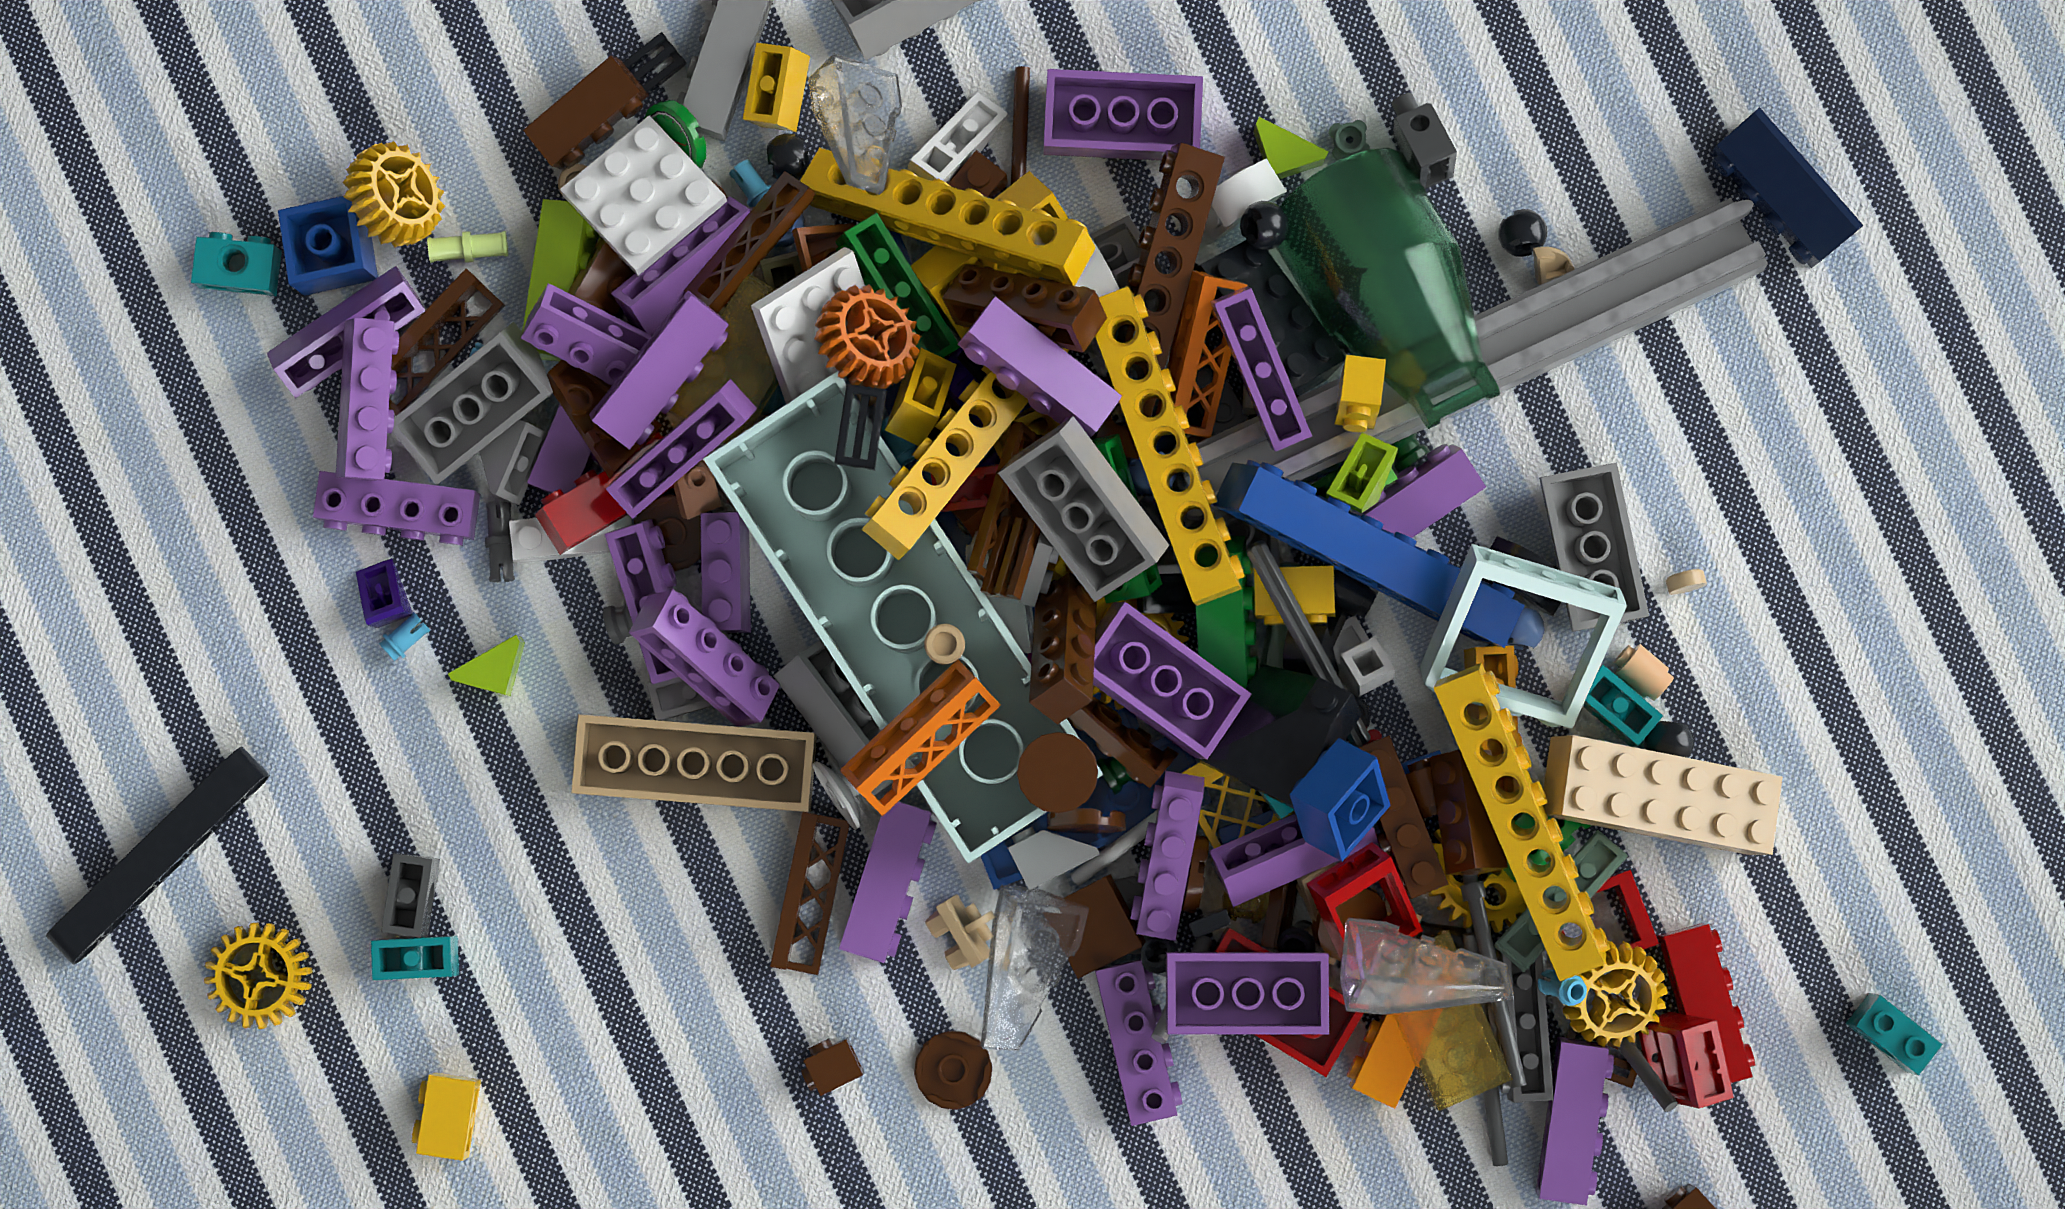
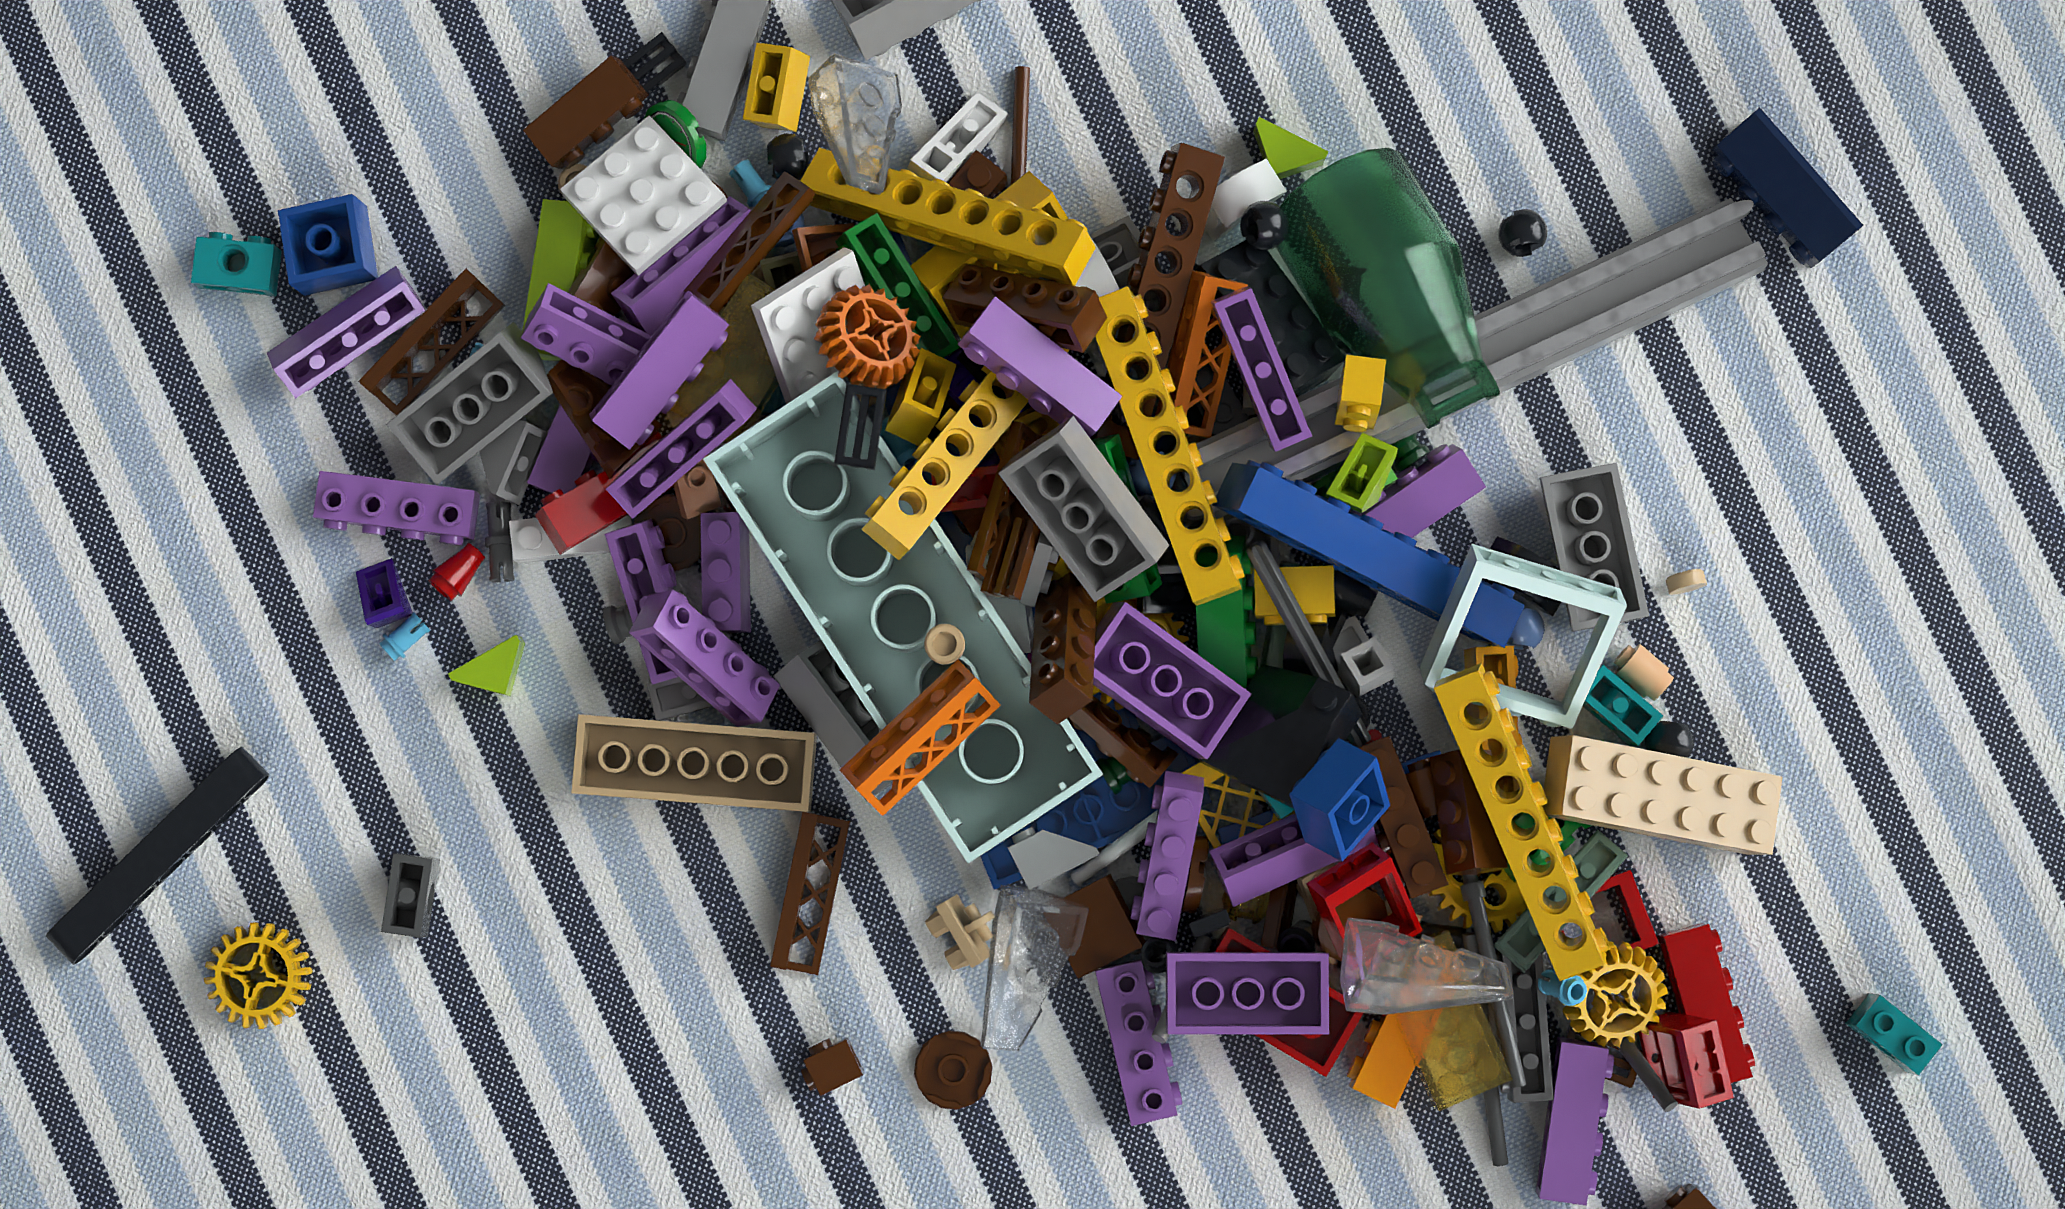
medium lavender brick [335,318,399,481] -> none
yellow gear [343,141,445,248] -> none
teal brick [371,936,459,981] -> none
yellow brick [412,1072,481,1161] -> none
yellowish green pin [427,231,508,263] -> none
white dish [813,761,860,830] -> none
medium lavender brick [839,802,937,963] -> none
reddish brown tile [1017,732,1098,813] -> none
medium lavender brick [1043,69,1203,161] -> none
reddish brown tile [1047,808,1126,834] -> none
sand green plate [1329,120,1370,161] -> none
dark grey torso [1391,93,1457,192] -> none
tan tile [1533,247,1575,285] -> none
none -> red cone [428,543,485,601]

